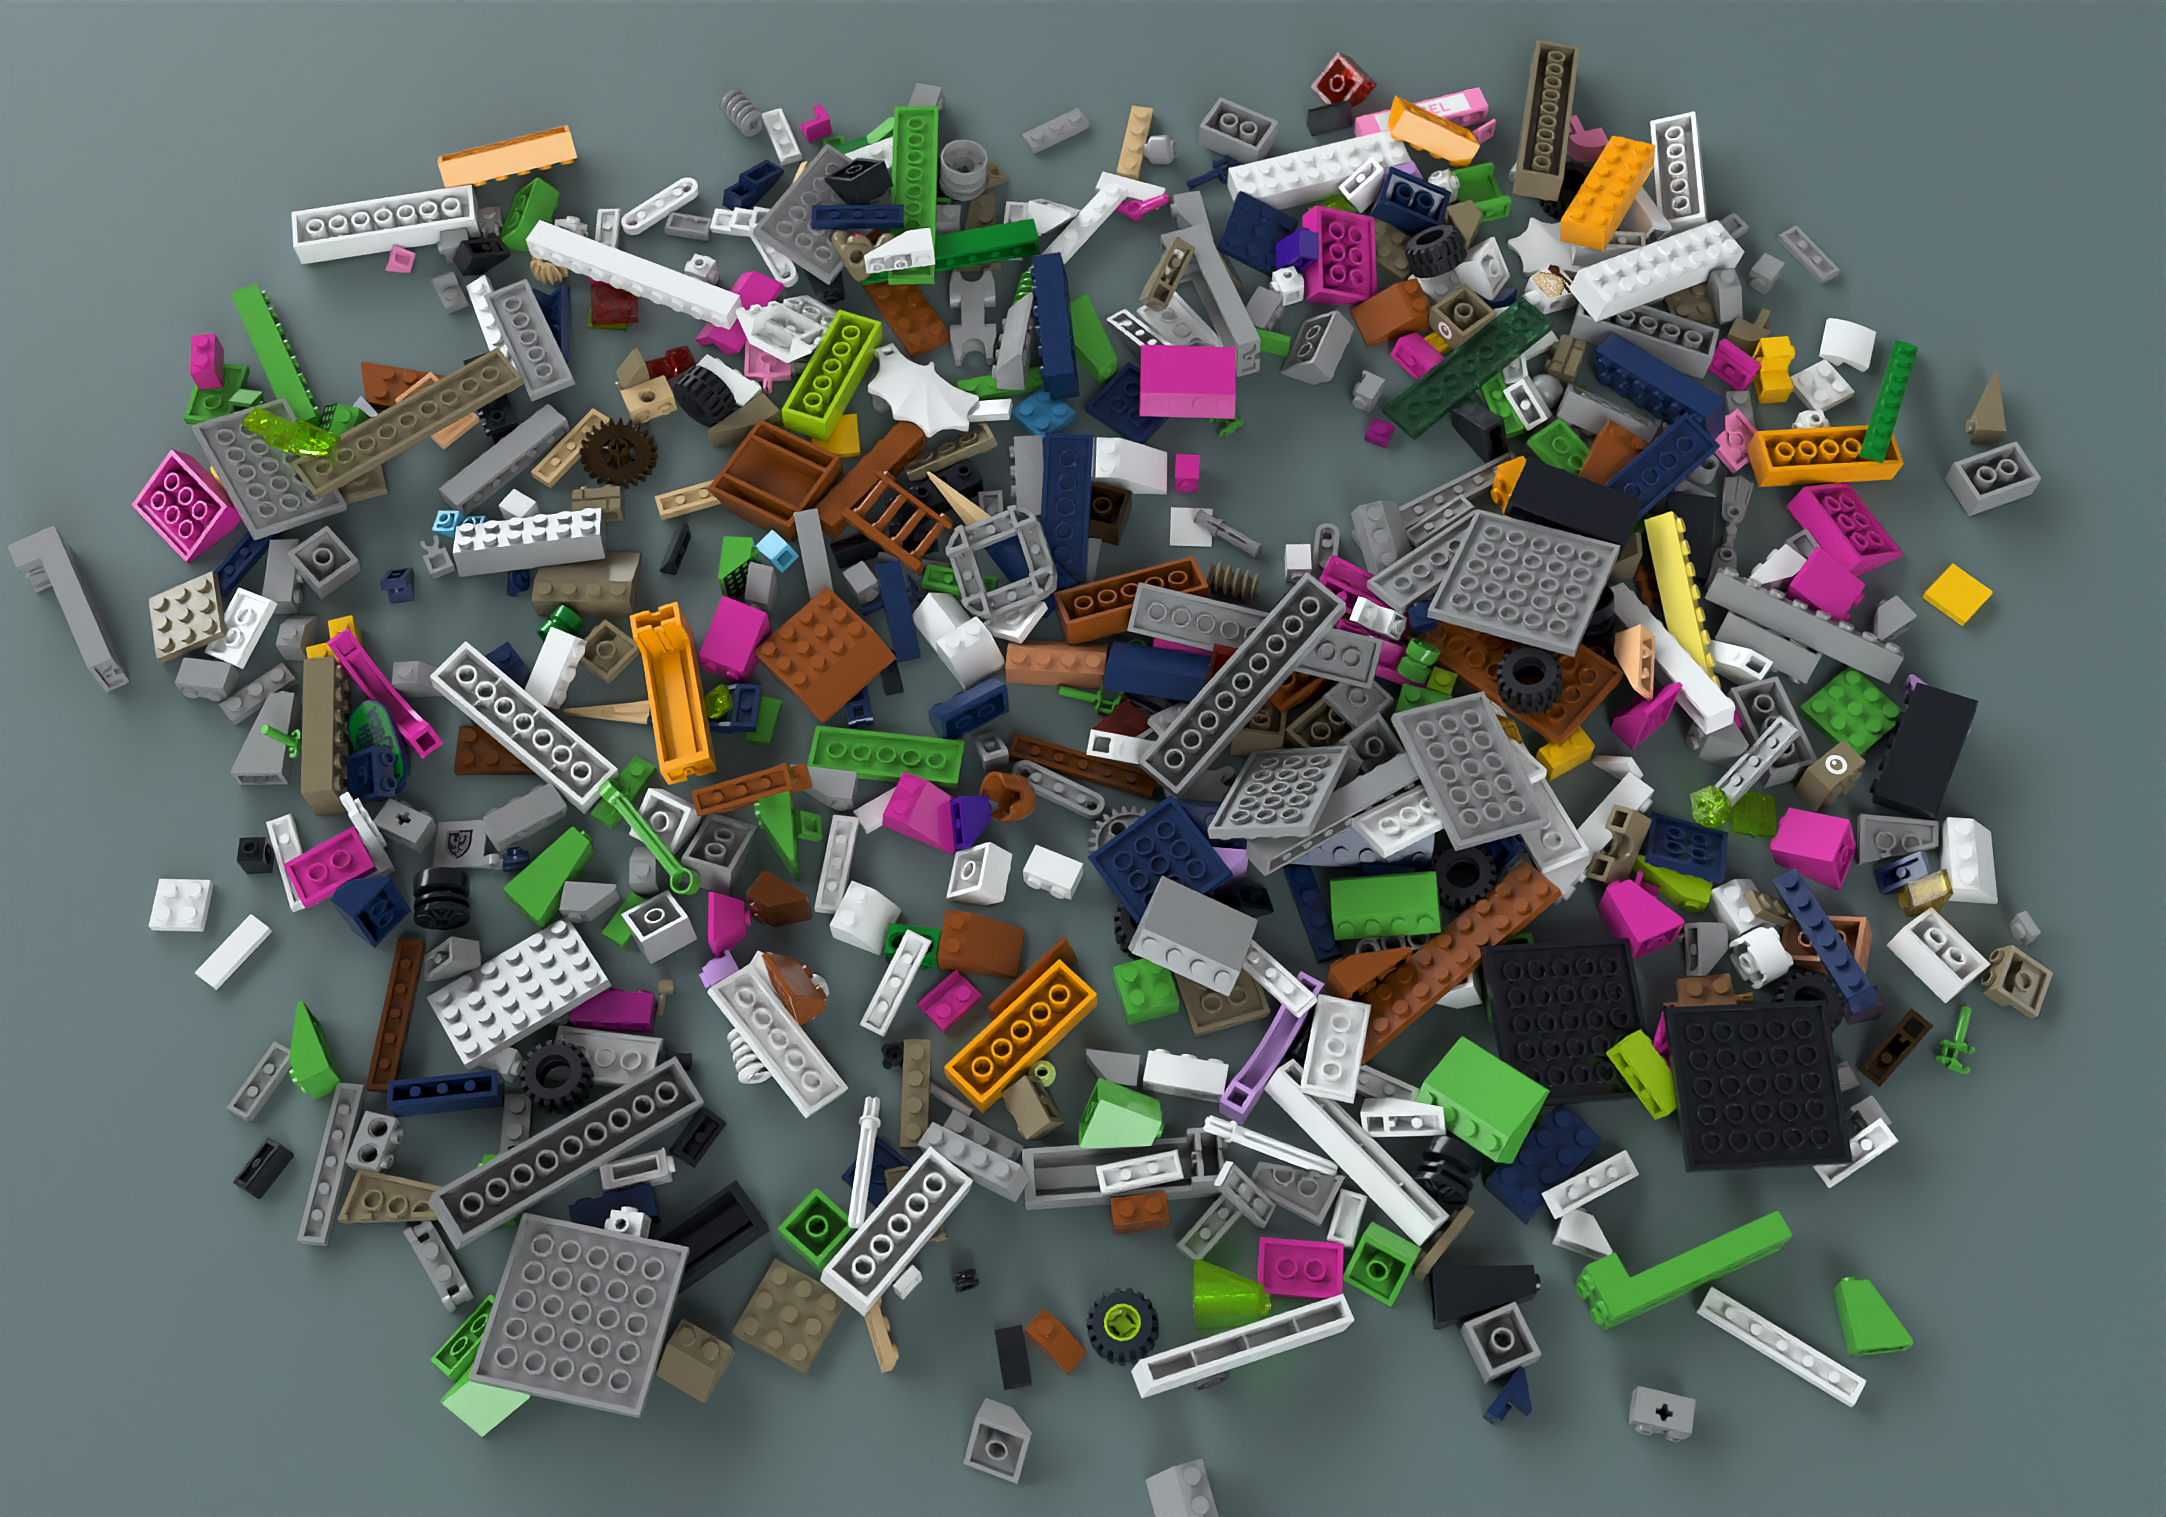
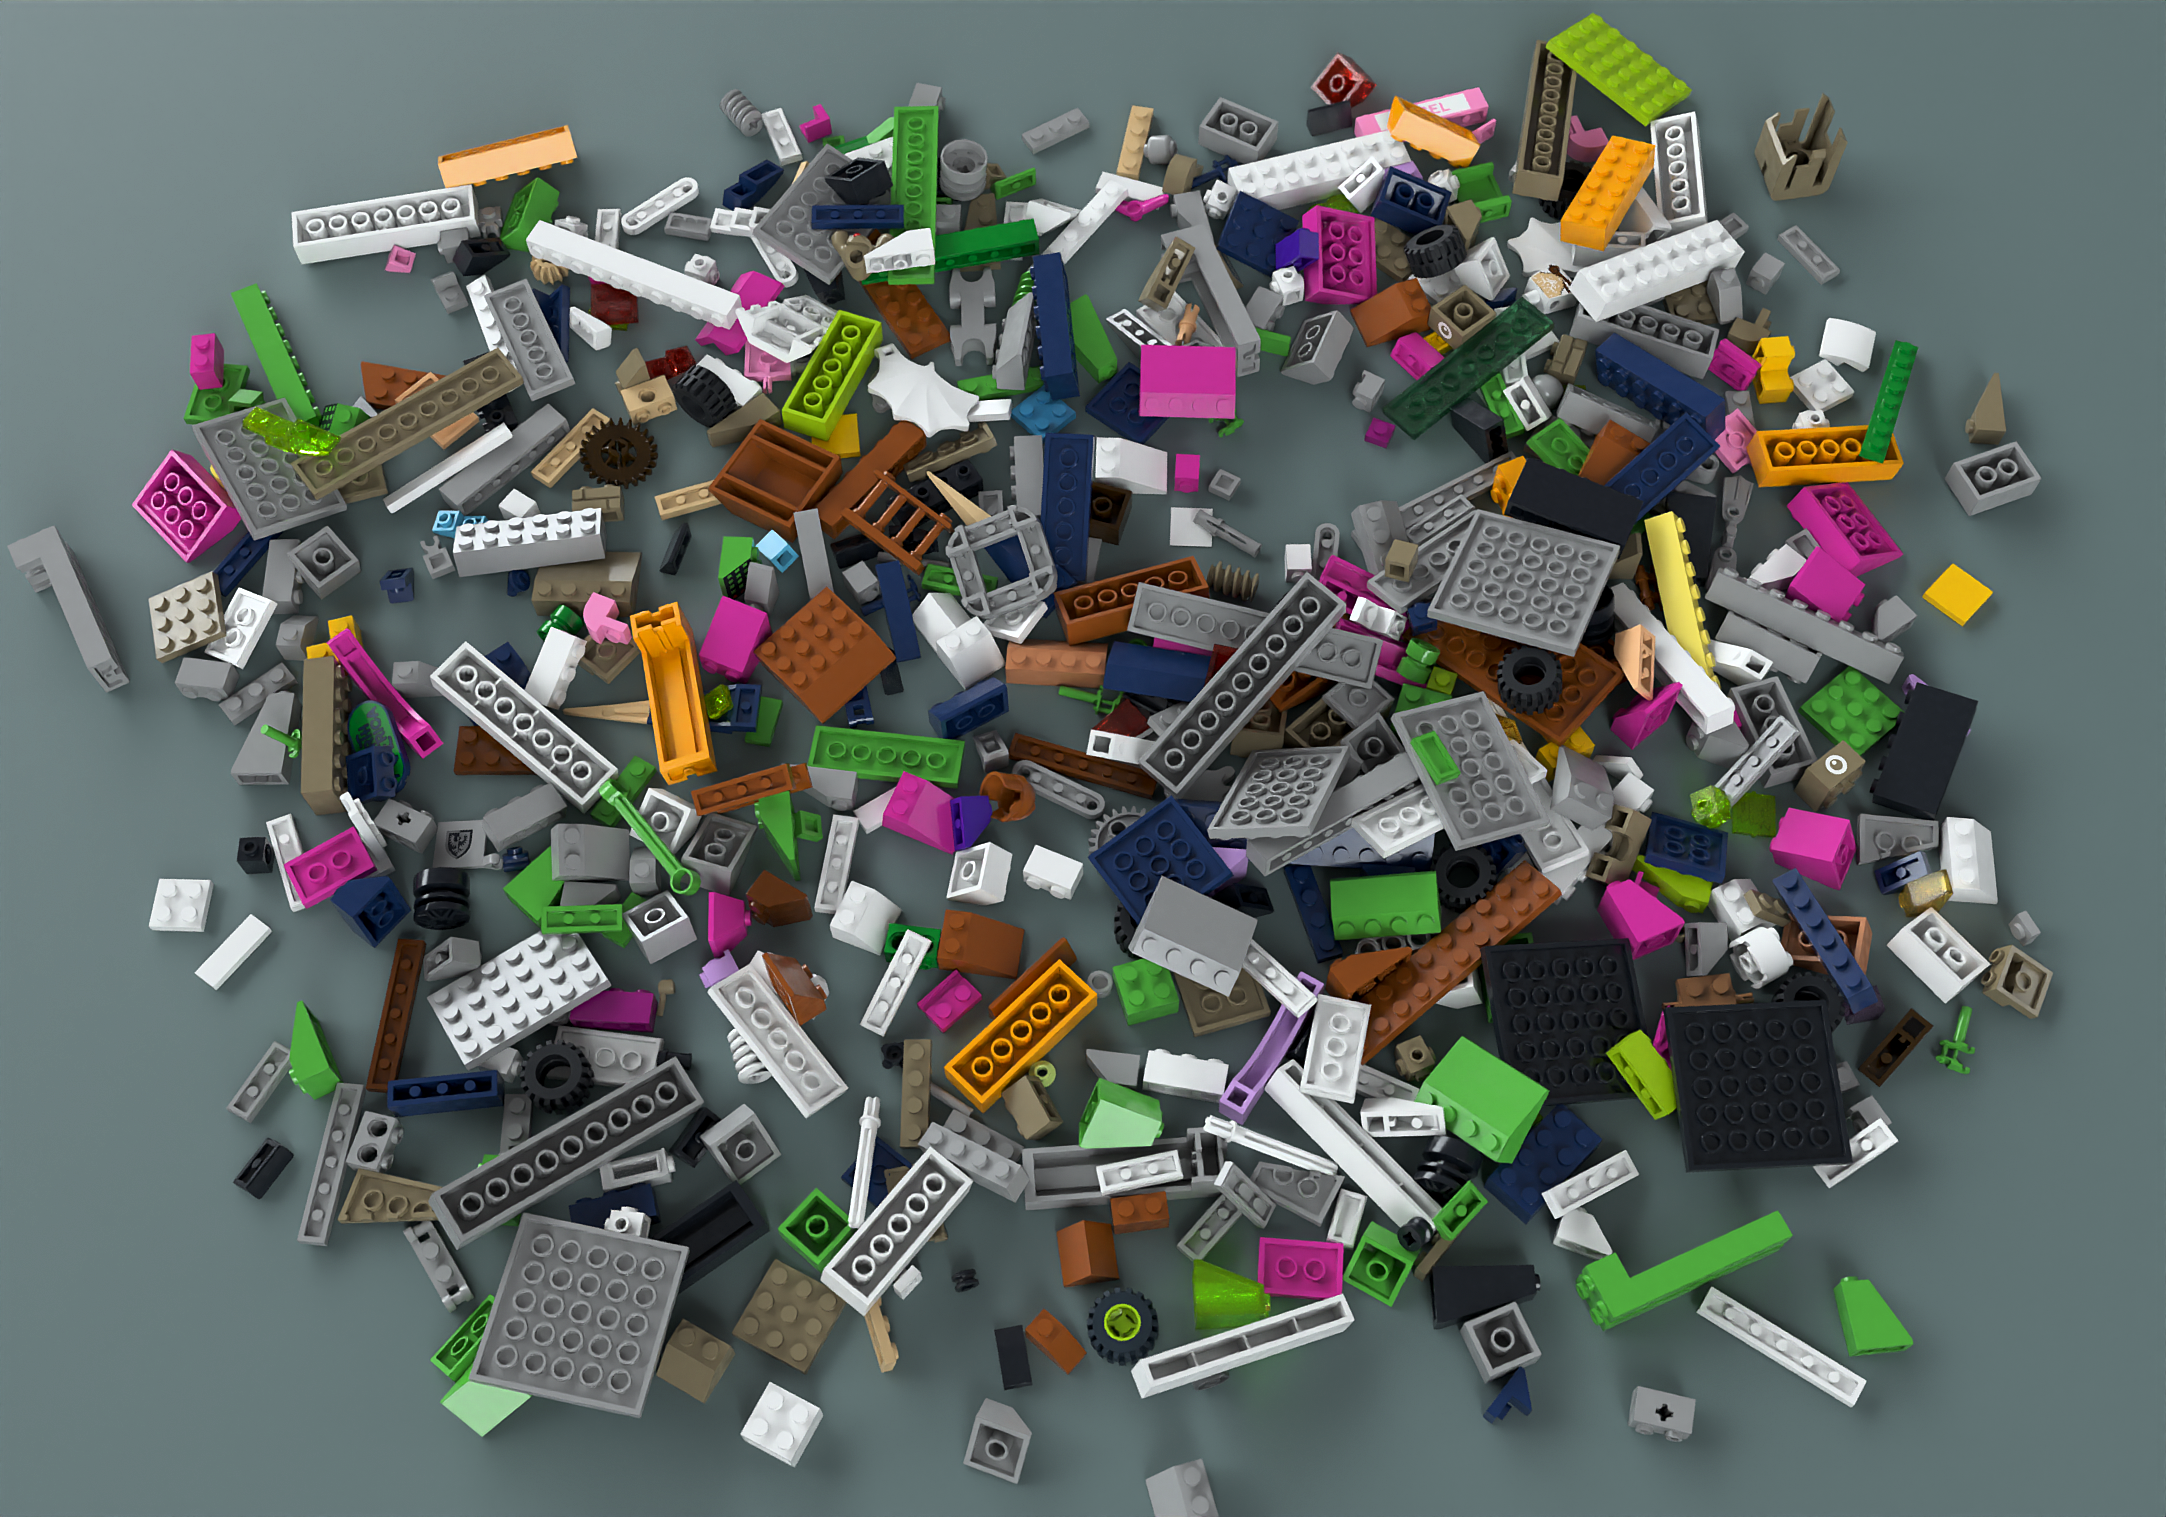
none -> white tile [383,422,513,513]
none -> bright green plate [541,904,623,935]
none -> light grey slope [551,824,630,881]
none -> white slope [569,307,612,351]
none -> bright pink brick [583,592,632,645]
none -> light grey slope [699,1104,781,1185]
none -> white piece [741,1382,823,1468]
none -> bright green slope [990,167,1036,200]
none -> dark orange slope [1057,1220,1119,1287]
none -> light grey tile [1087,970,1113,998]
none -> dark tan brick [1162,154,1203,195]
none -> light nougat pin [1175,303,1200,346]
none -> white brick [1203,180,1237,220]
none -> light grey plate [1208,469,1241,501]
none -> dark tan brick [1385,539,1418,582]
none -> dark tan brick [1393,1035,1436,1082]
none -> black wheel [1397,1216,1433,1252]
none -> bright green tile [1410,730,1461,785]
none -> bright green slope [1432,1181,1488,1241]
none -> lime plate [1545,13,1692,127]
none -> light grey slope [1550,745,1614,831]
none -> dark tan piece [1754,93,1848,201]

